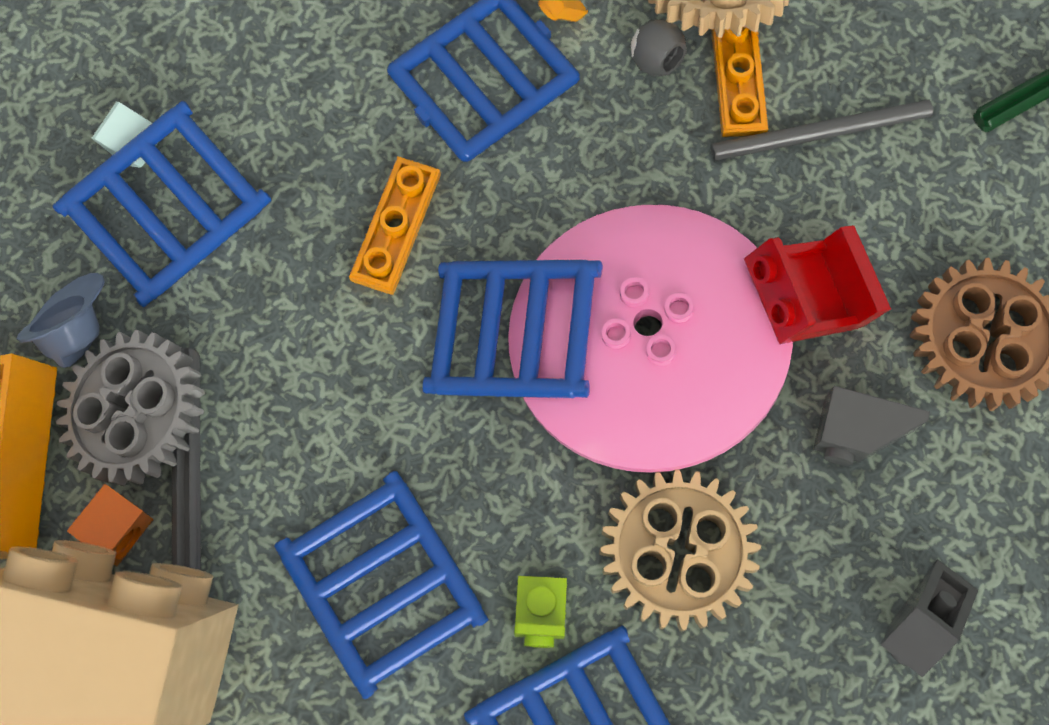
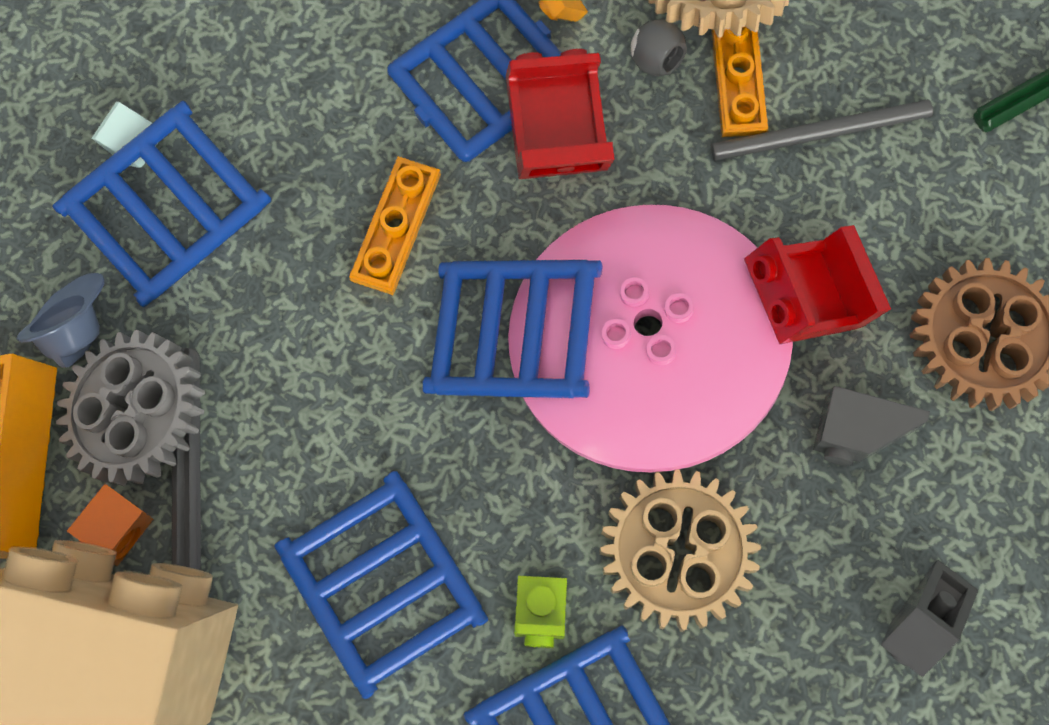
none -> red panel [506,49,615,179]

